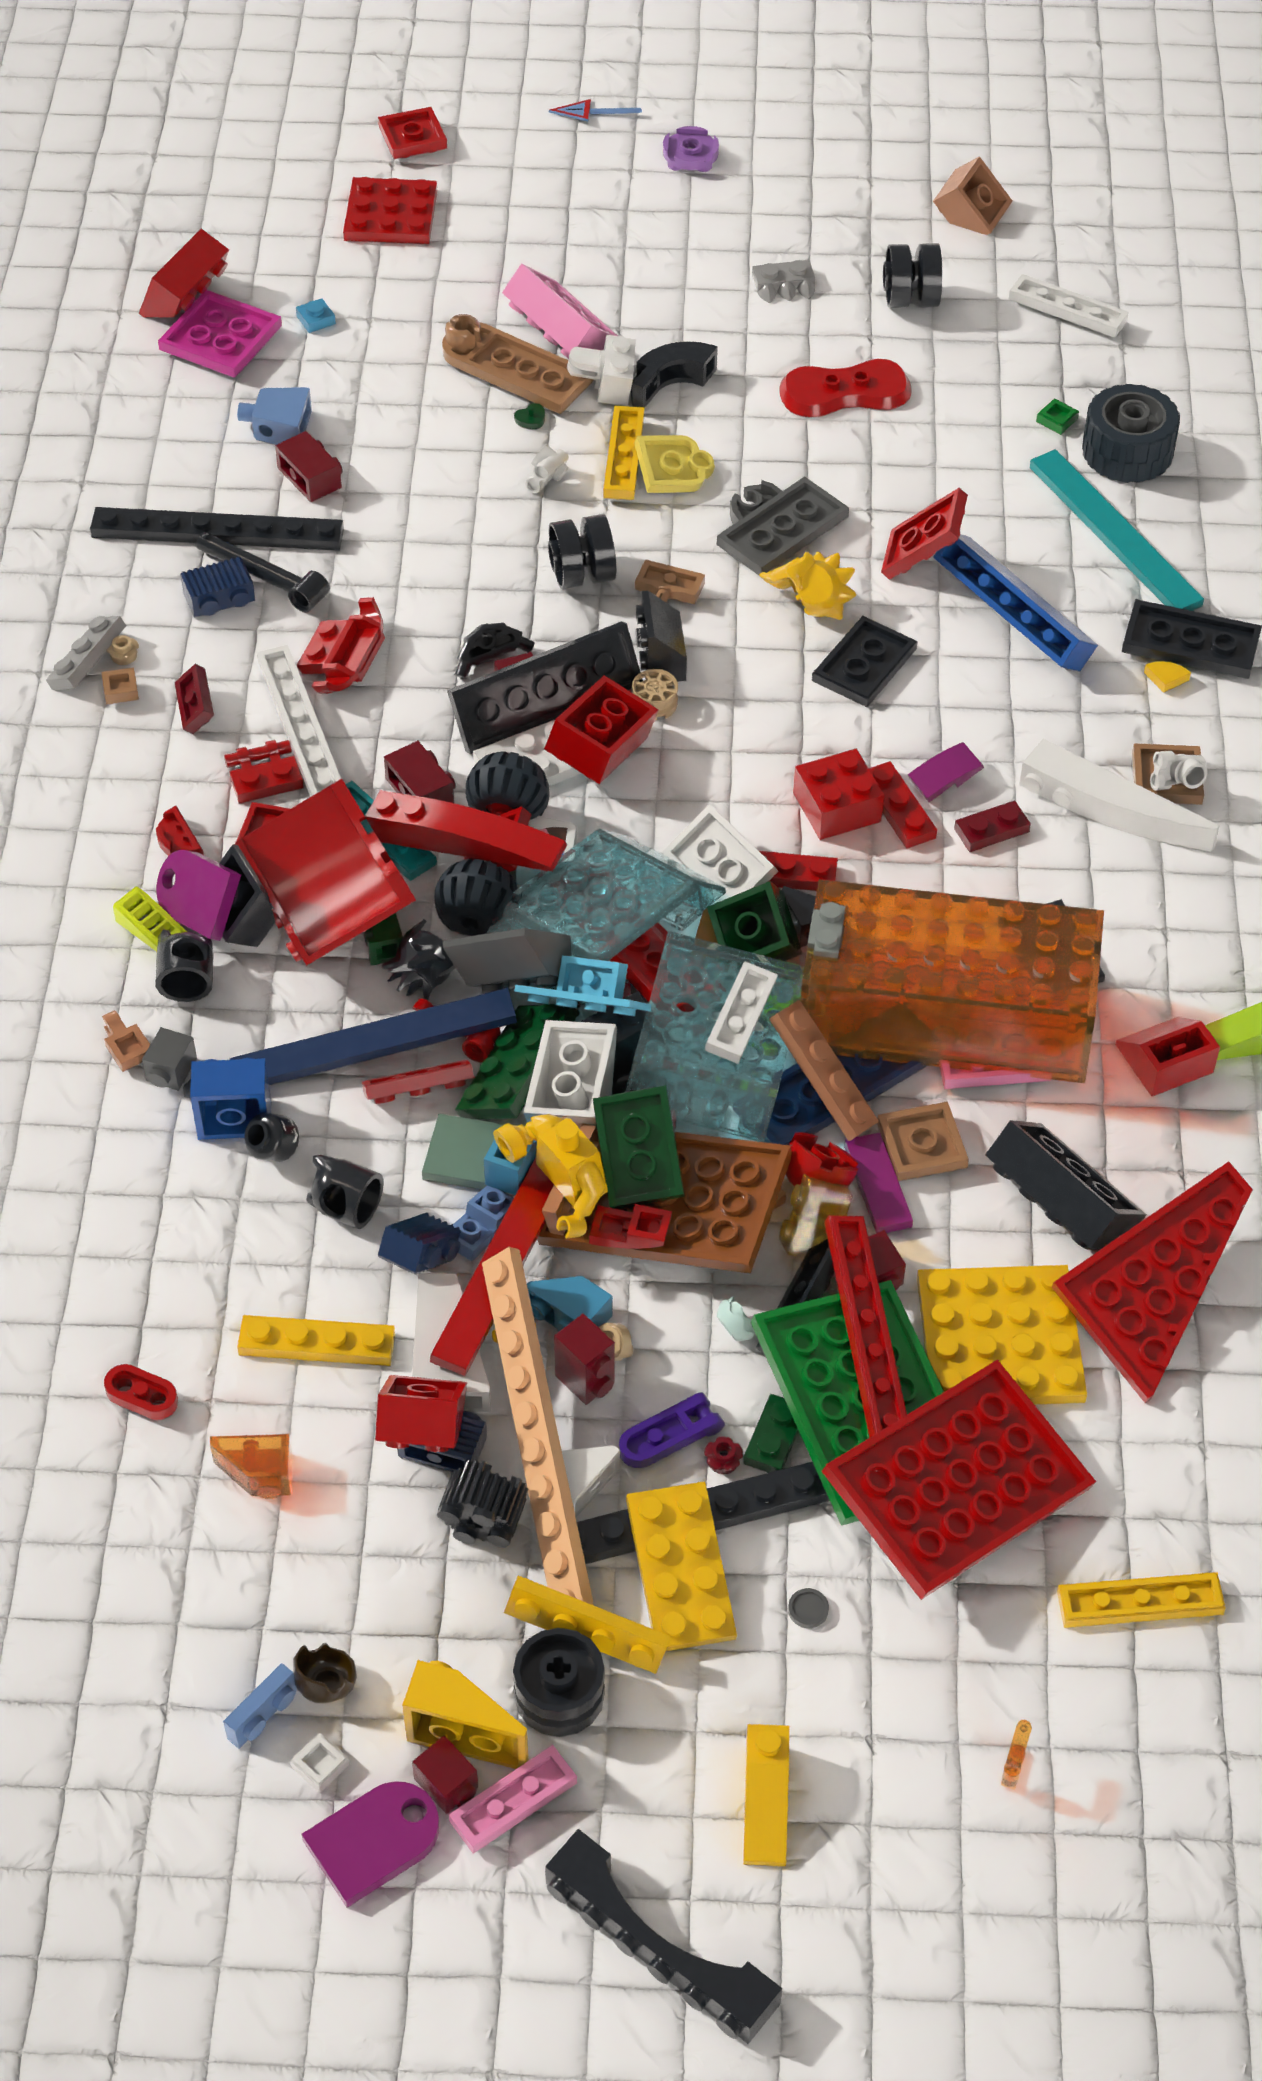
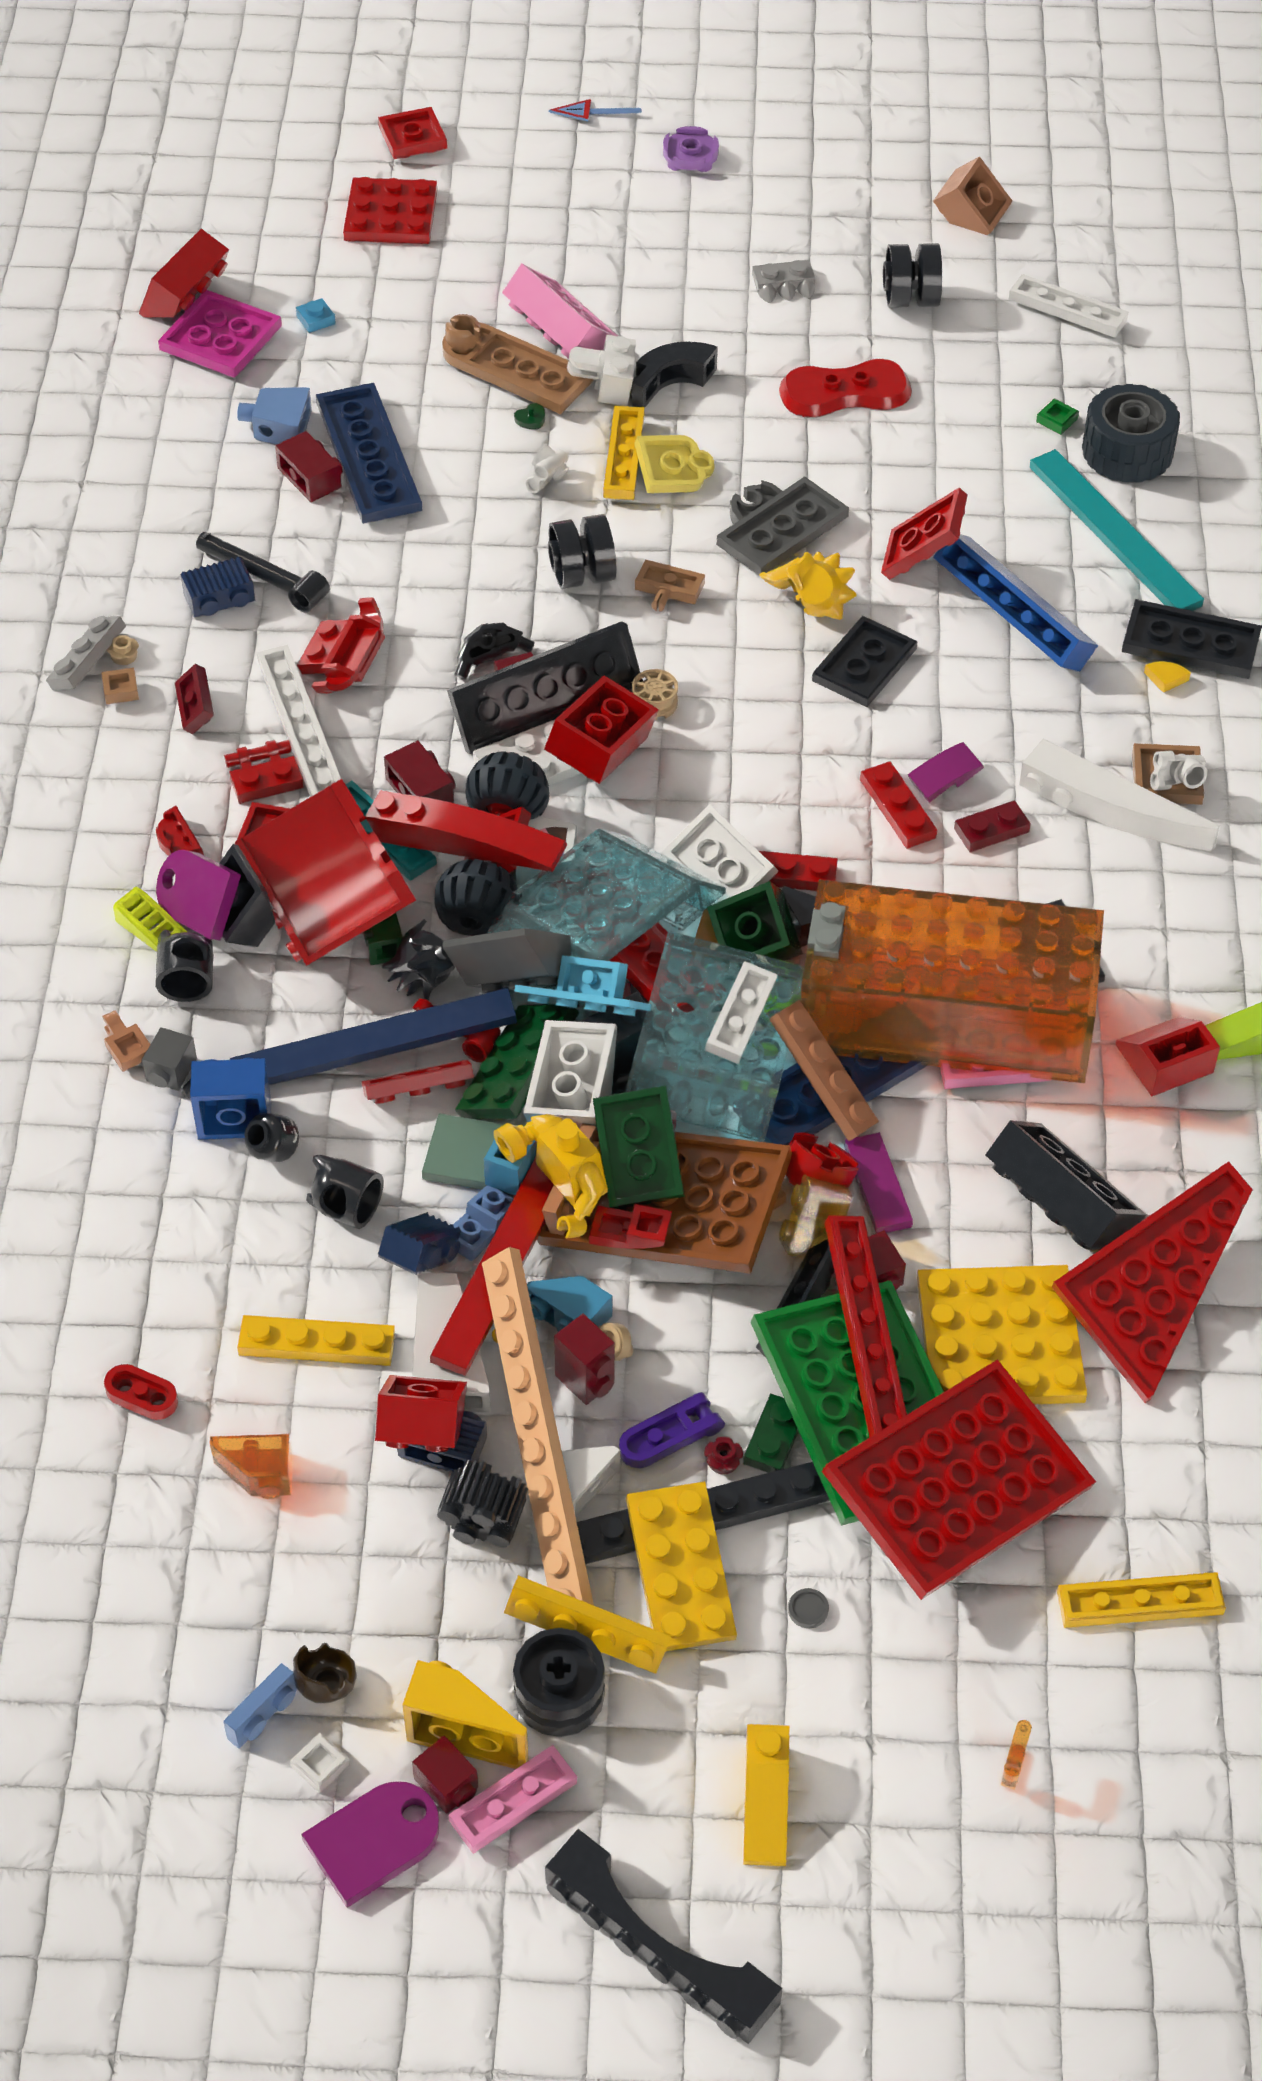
black plate [90,507,344,551] -> none
black slope [635,591,687,682] -> none
light aqua plate [717,1296,755,1341] -> none
red brick [793,748,884,840] -> none
medium nougat plate [877,1102,969,1181] -> none
none -> dark blue plate [316,382,423,524]

